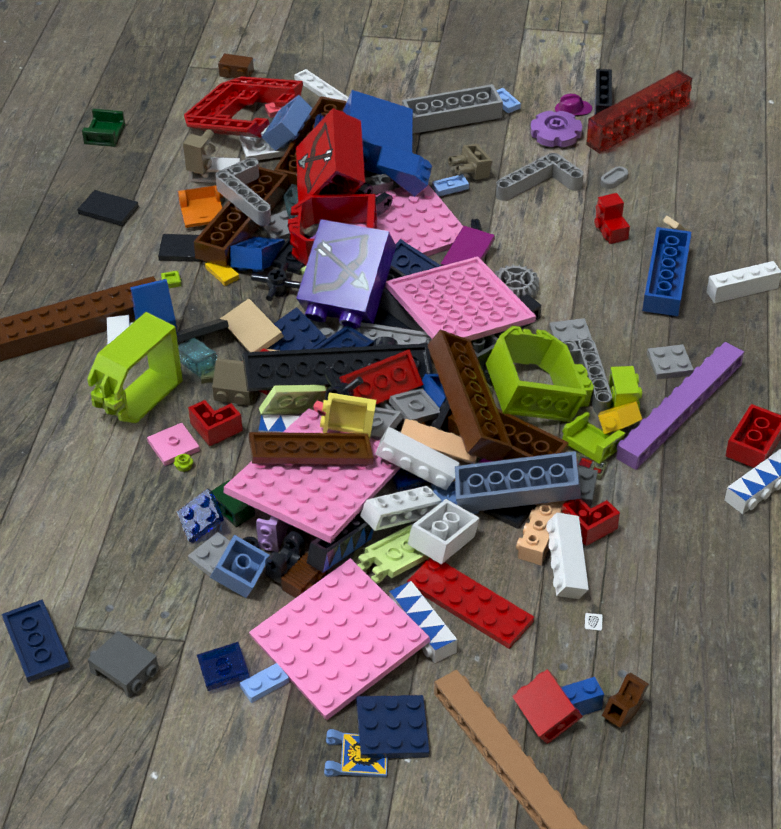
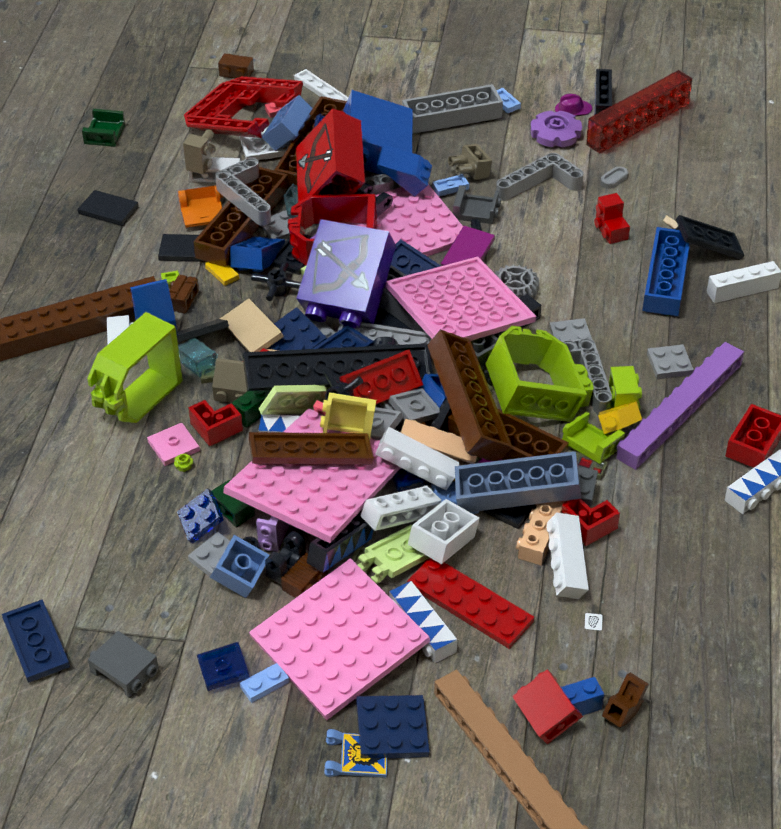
none -> reddish brown brick [169,274,199,314]
none -> dark green brick [232,390,270,428]
none -> dark grey panel [453,185,502,224]
none -> black tile [676,215,745,260]

